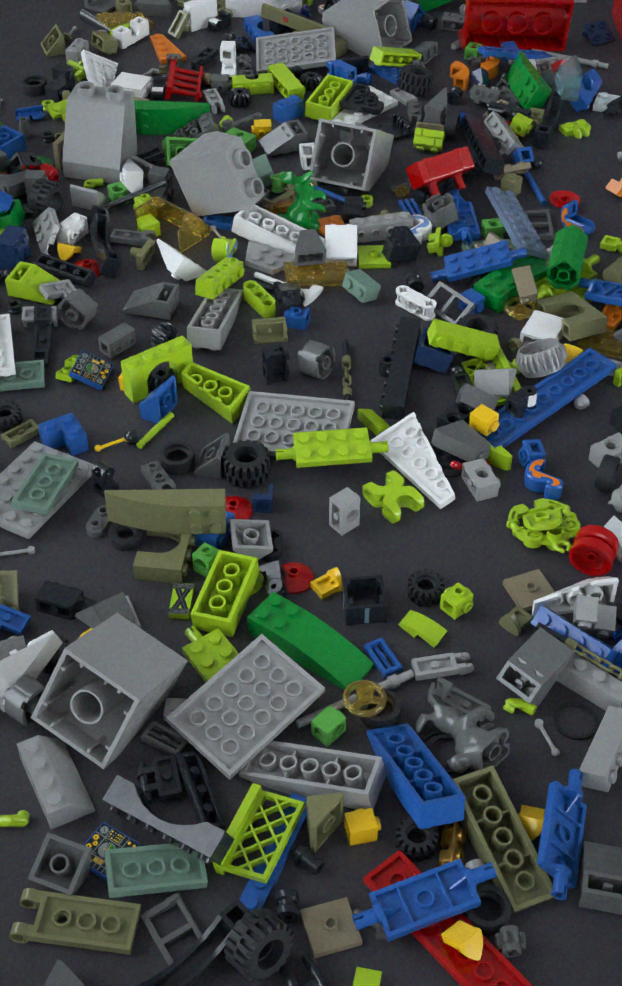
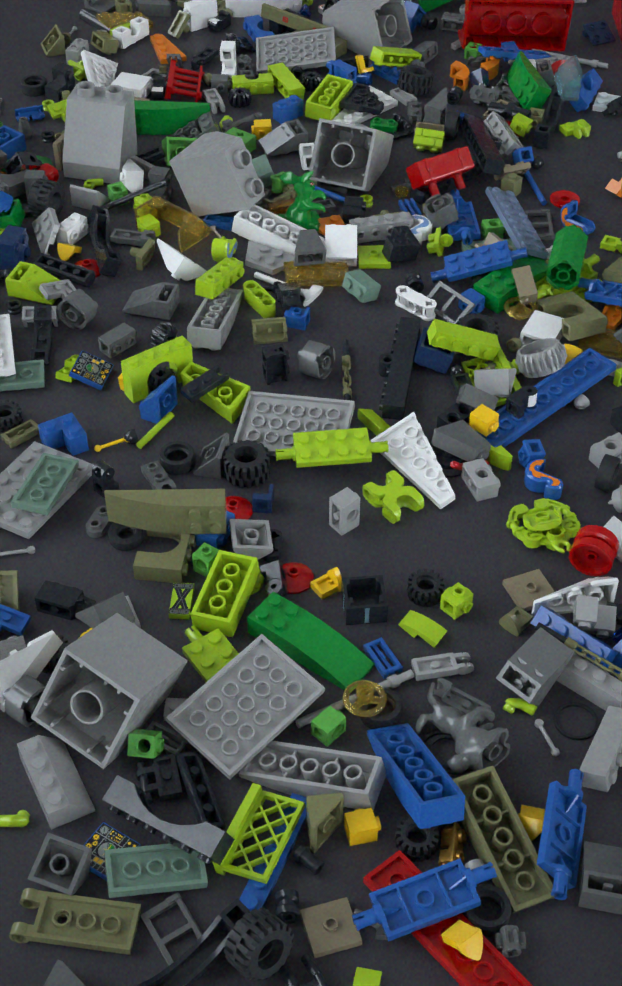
none -> bright green brick [127,729,164,759]
none -> black hinge [180,365,230,403]
none -> yellow tile [355,55,374,74]
none -> green plate [370,117,398,132]

